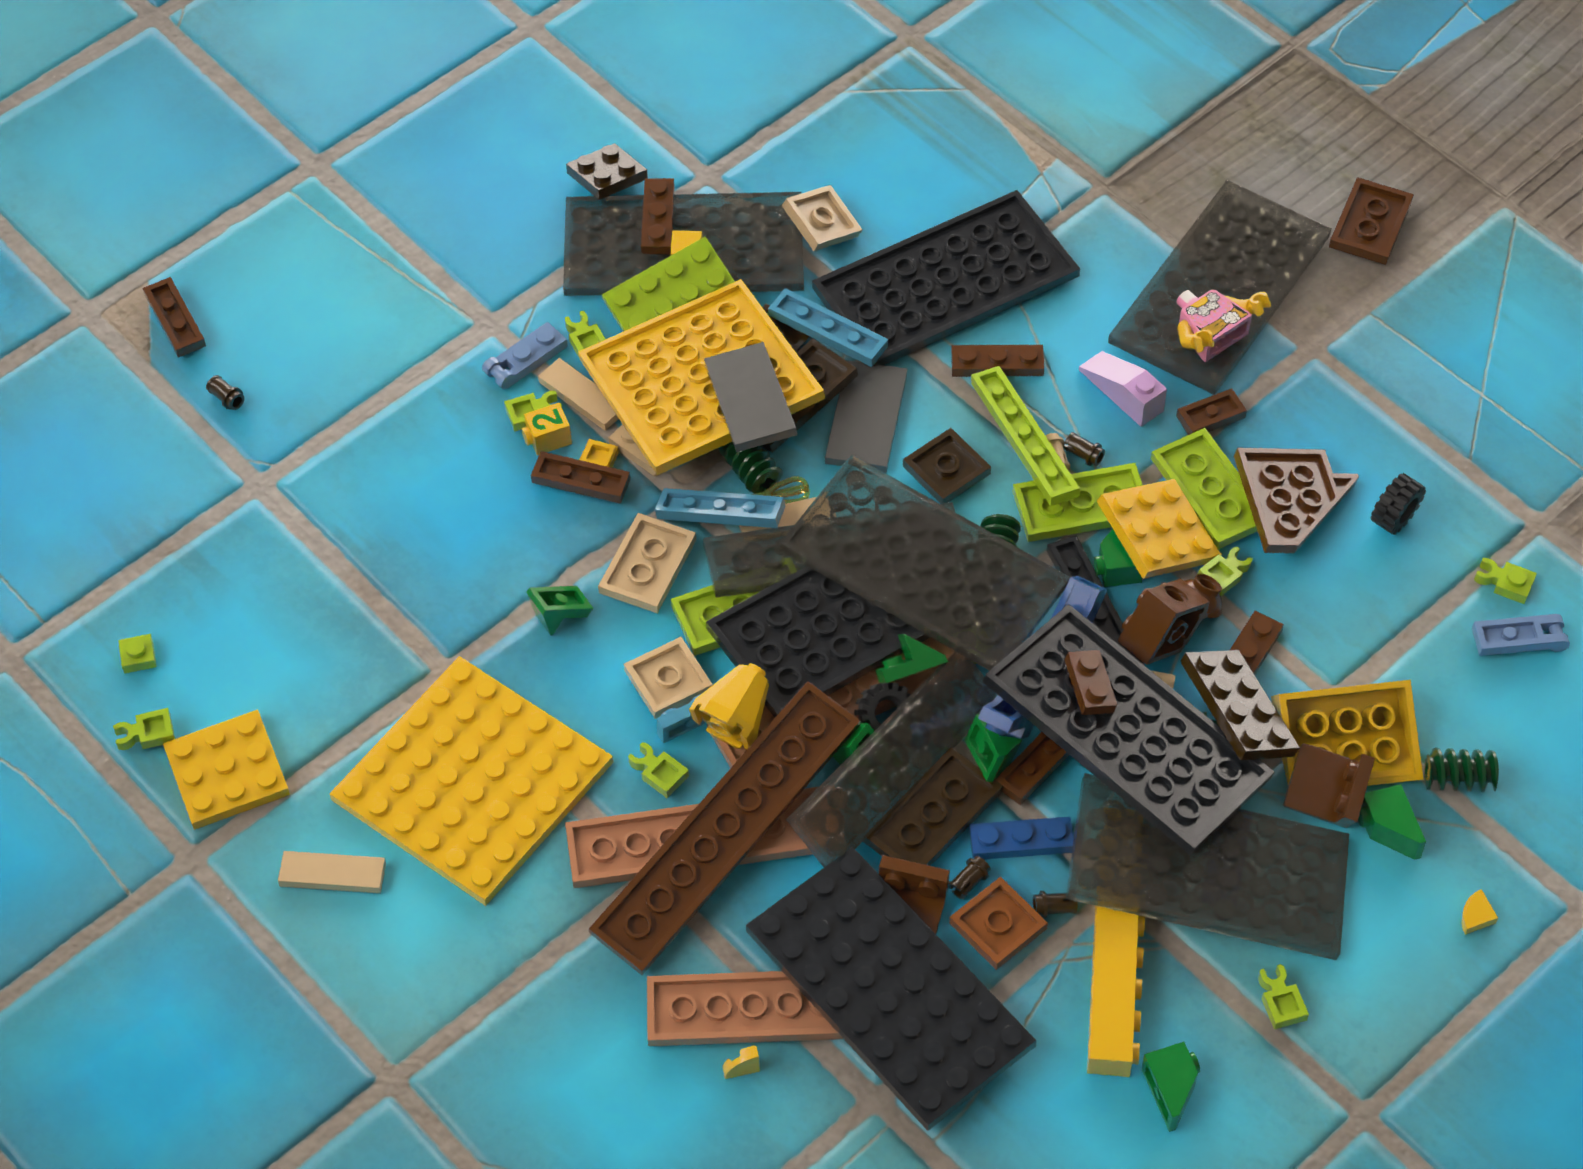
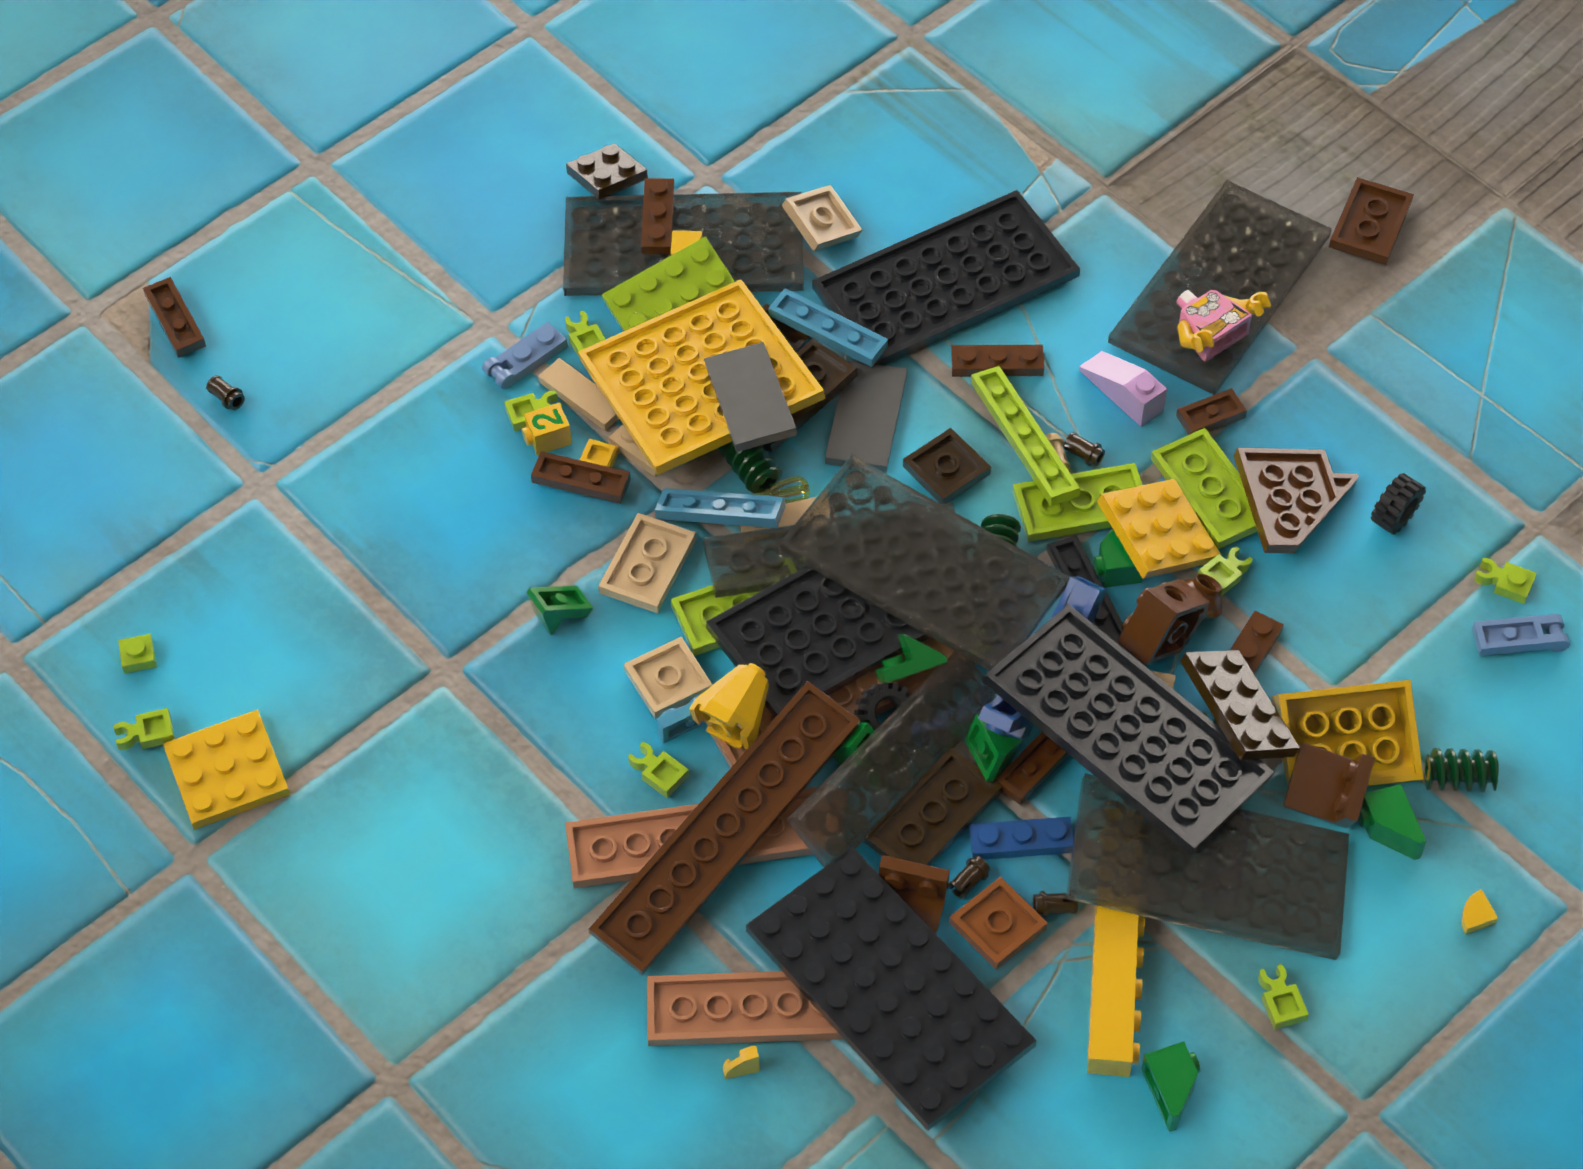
tan tile [278,851,386,893] -> none
yellow plate [329,656,614,906] -> none
reddish brown plate [1065,650,1117,715] -> none

